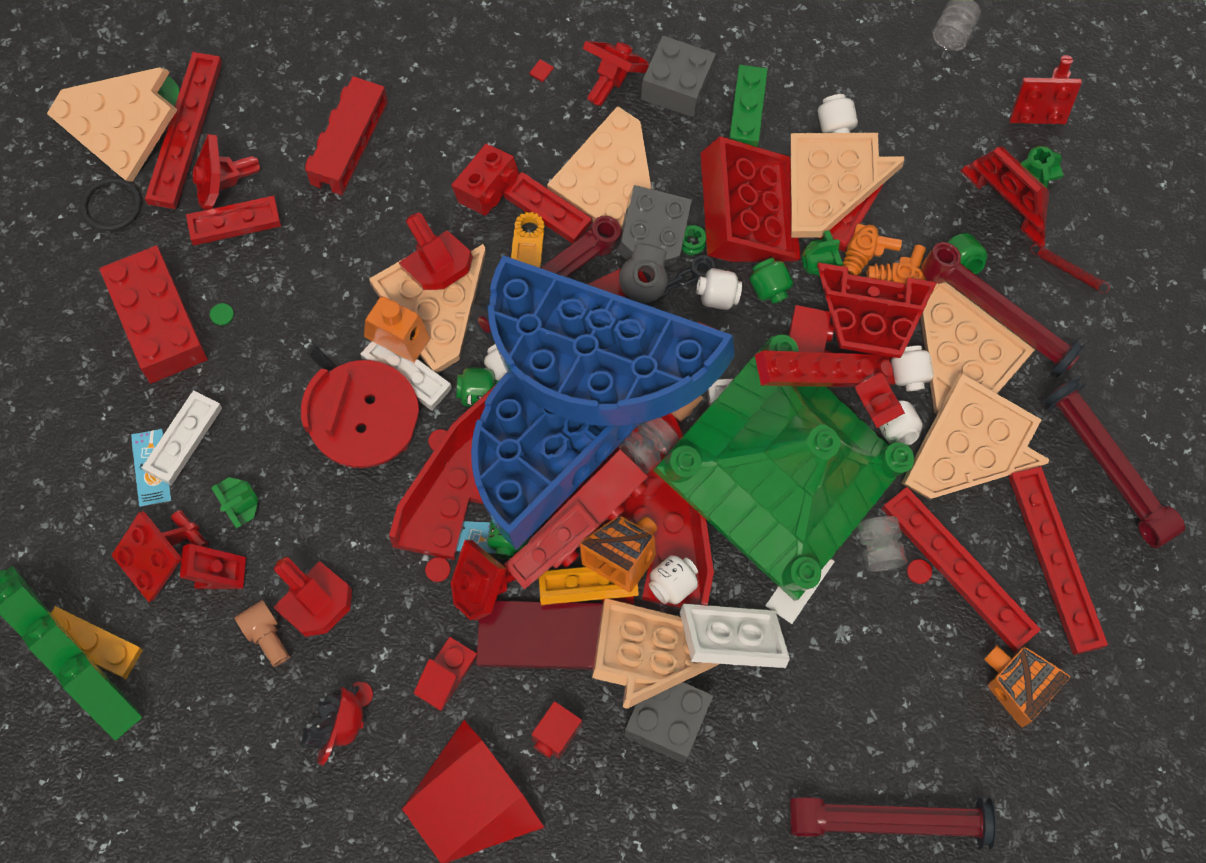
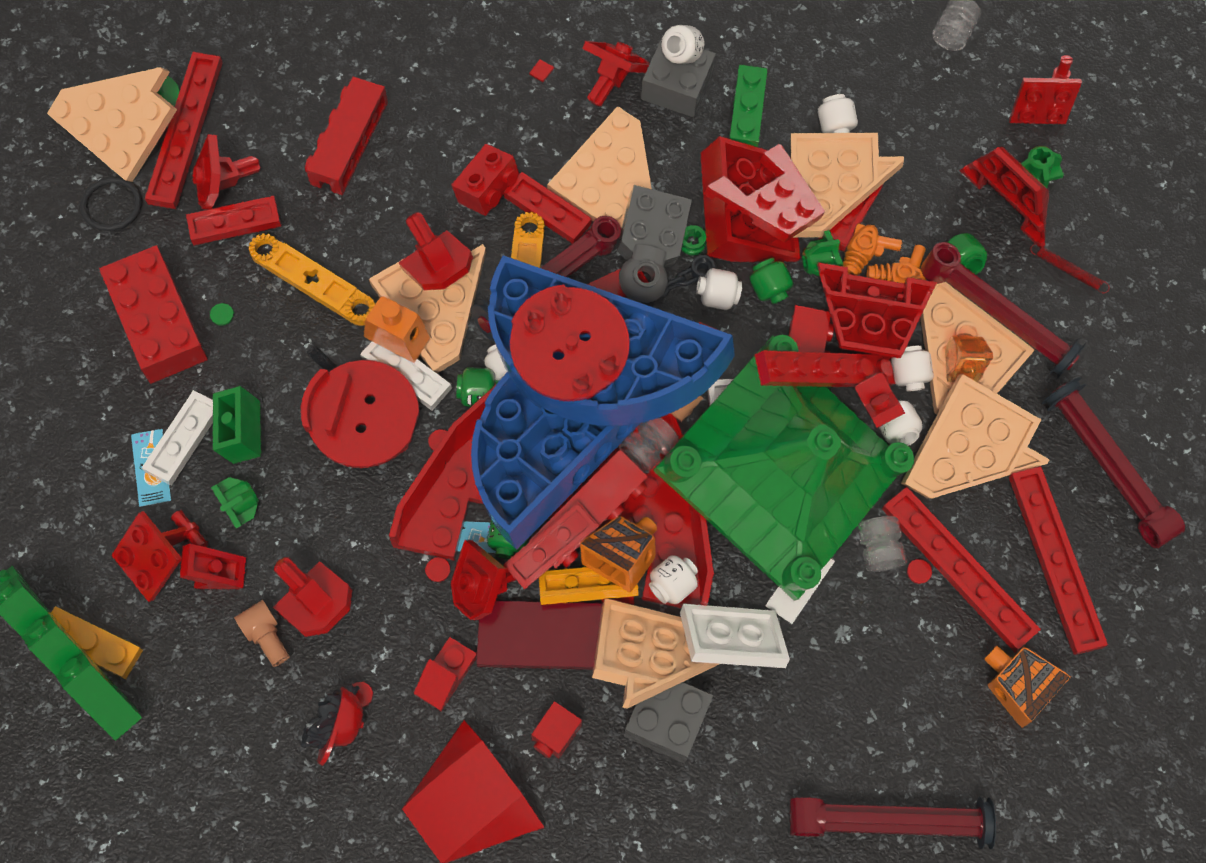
none -> green brick [213,386,261,464]
none -> light orange piece [249,234,375,326]
none -> red piece [510,285,630,401]
none -> white head [661,25,704,64]
none -> wing [704,144,825,242]
none -> clear orange slope [945,333,993,383]

